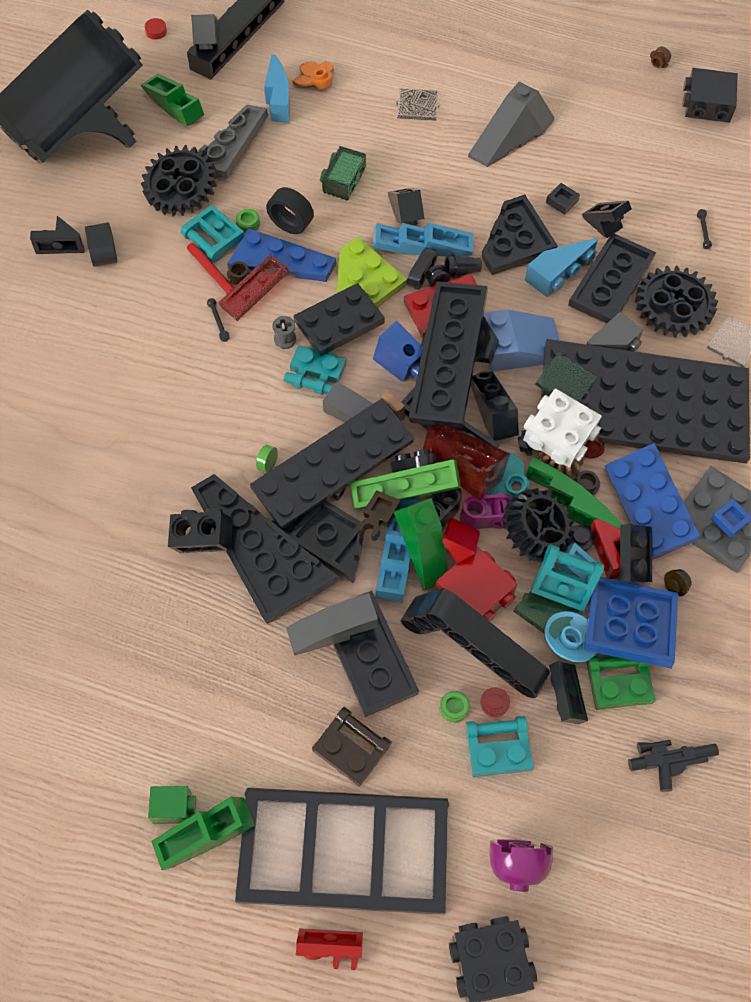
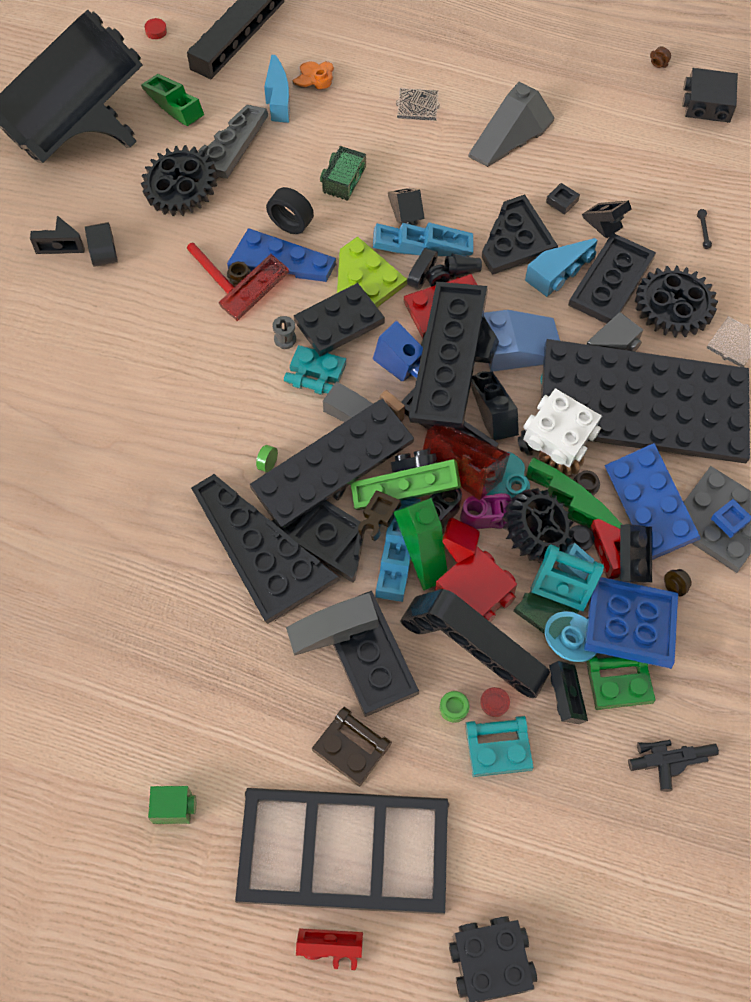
green slope [151,796,255,870] -> none
black brick [168,508,233,553] -> none
teal plate [180,205,244,262] -> none
dark grey slope [191,14,218,50] -> none
black hinge [207,298,230,342] -> none
bright green tile [236,209,260,233] -> none
magenta cylinder [489,839,553,892] -> none
clear green piece [535,353,597,402] -> none
clear red plate [584,437,605,459] -> none

